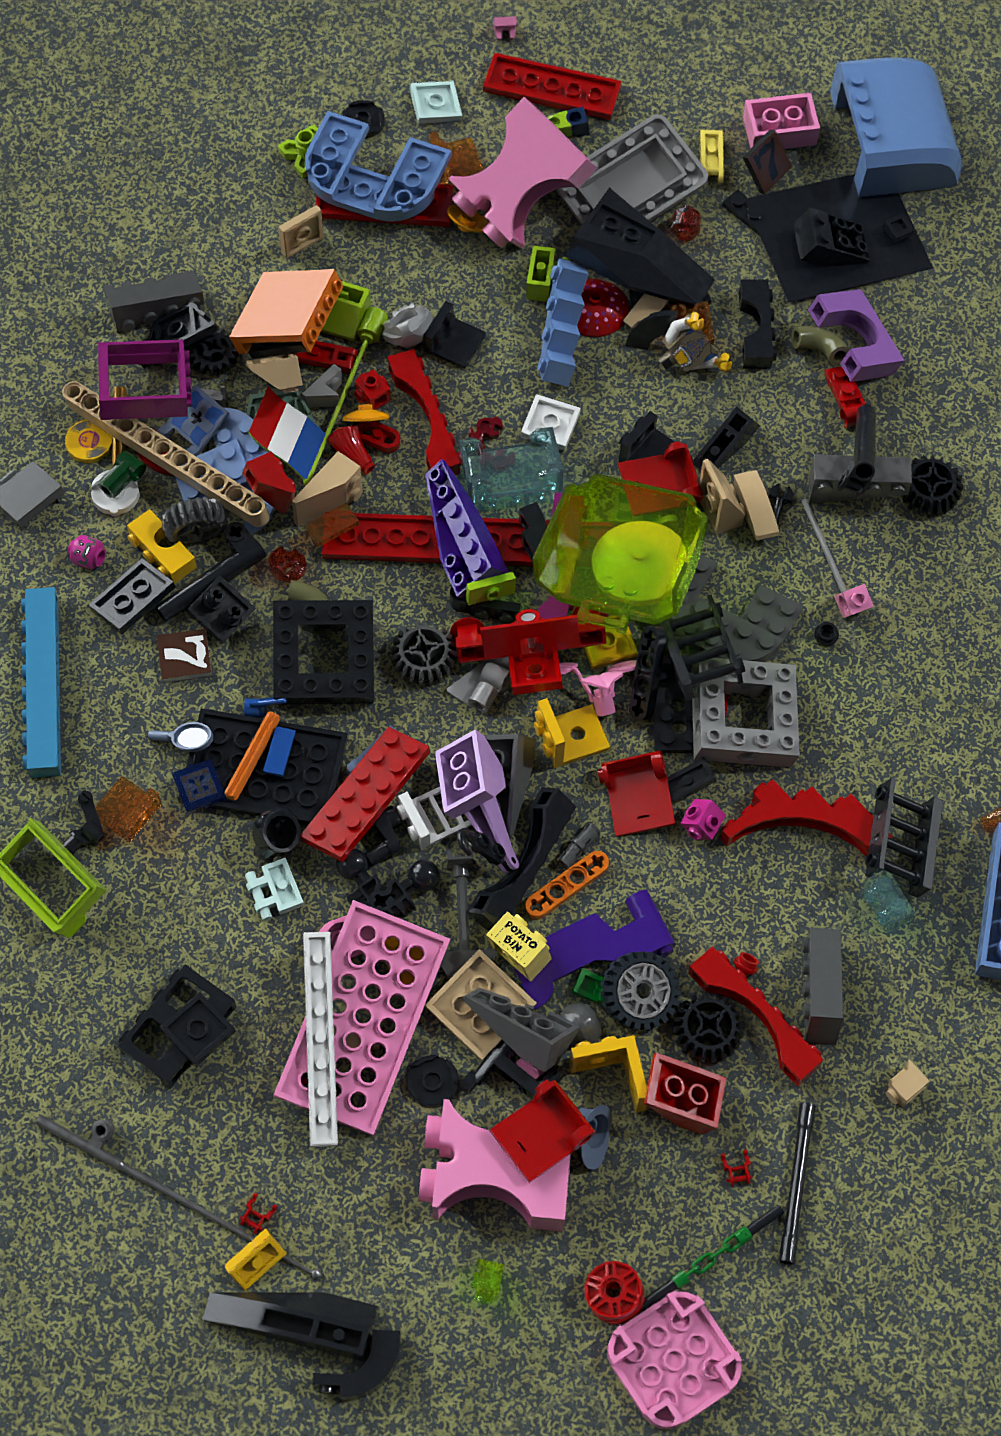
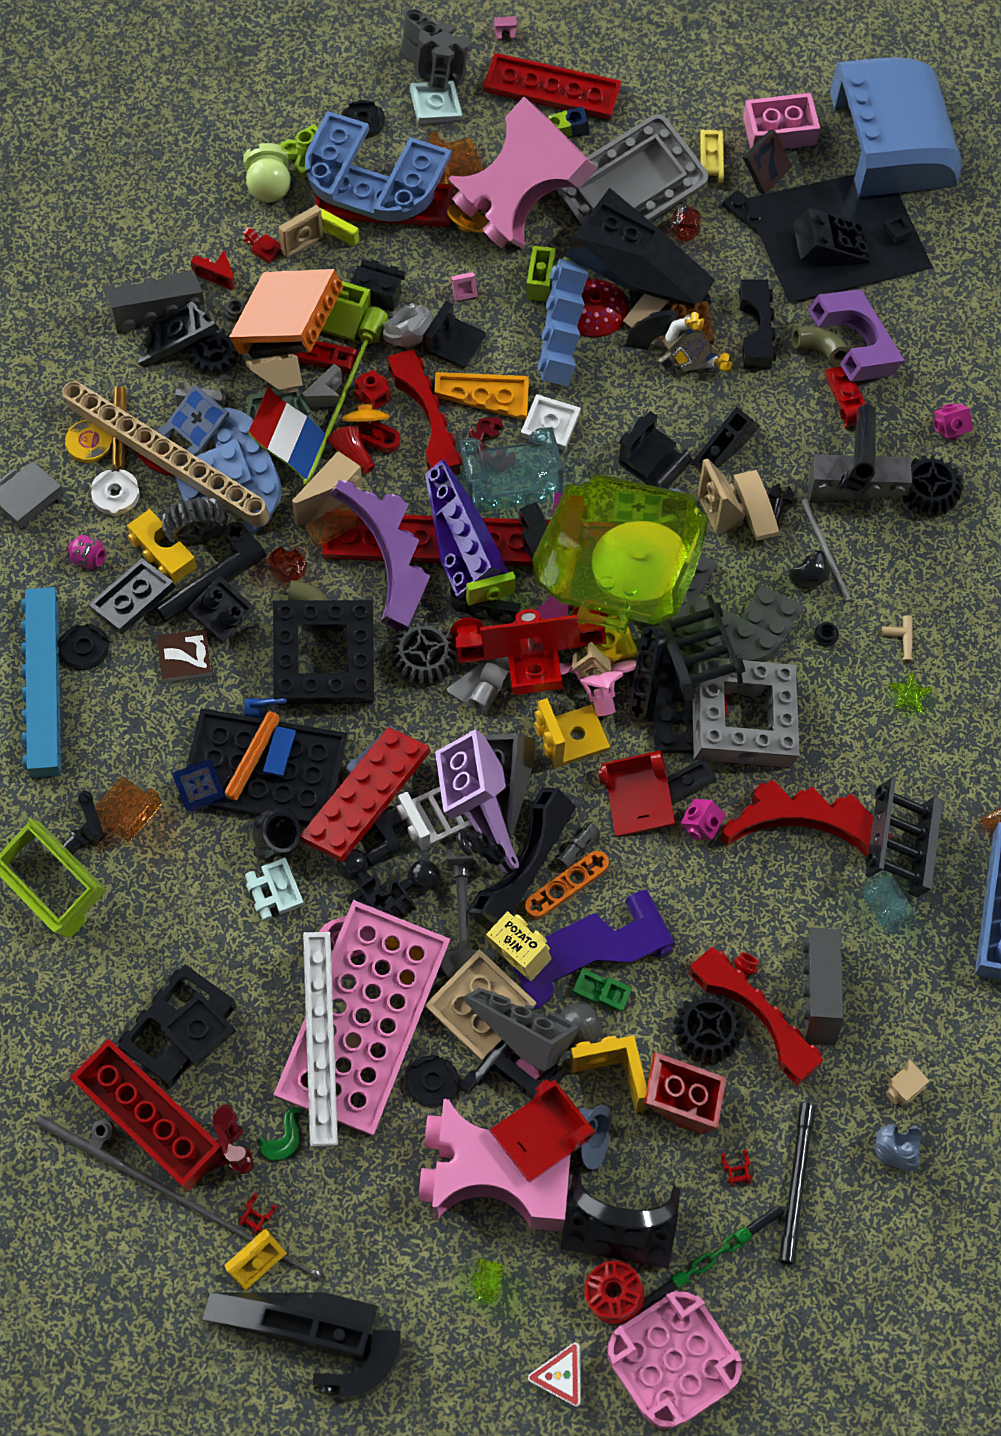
magenta window [98,340,192,420] -> none
dark green piece [98,451,146,498] -> none
sand blue piece [148,722,213,752] -> none
red slope [242,451,296,514] -> none
wheel [600,951,681,1030] -> none
red door [617,441,704,516] -> none
bright pink brick [834,584,874,618] -> none
none -> black tile [59,624,109,670]
none -> red brick [70,1038,224,1192]
none -> red slope [191,251,235,291]
none -> dark red piece [208,1104,254,1174]
none -> dark grey plate [224,298,246,321]
none -> yellowish green tile [243,143,291,203]
none -> red plate [243,227,281,264]
none -> green piece [259,1107,302,1162]
none -> neon yellow tile [320,208,359,246]
none -> medium lavender arch [330,480,430,631]
none -> black brick [350,259,406,311]
none -> dark grey connector [401,9,469,91]
none -> light orange wing [434,372,529,421]
none -> bright pink tile [451,272,478,301]
none -> piece [528,1343,581,1407]
none -> black piece [560,1169,681,1268]
none -> tan window [572,642,611,678]
none -> black hair [788,550,830,588]
none -> sand blue hair [875,1124,922,1171]
none -> tan piece [881,615,913,663]
none -> clear neon green animal [888,672,932,712]
none -> dark pink brick [933,403,973,439]

